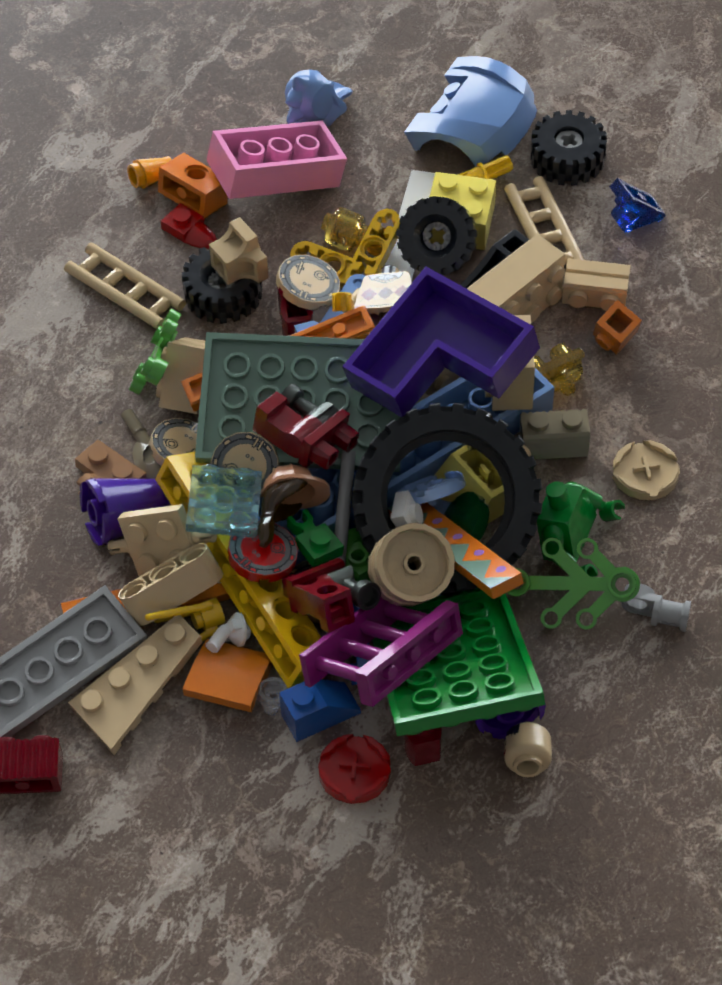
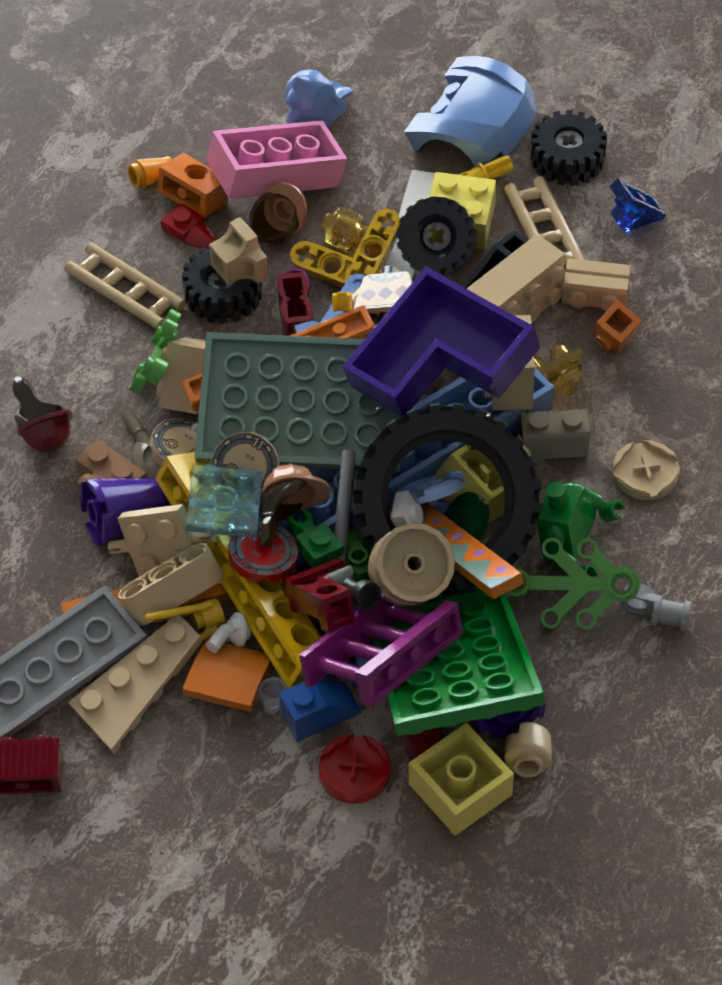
dark red hips [252,383,359,470] -> none
tile [276,255,340,310] -> none
none -> piece [12,376,73,452]
none -> nougat piece [249,182,307,245]
none -> light yellow brick [409,722,514,836]

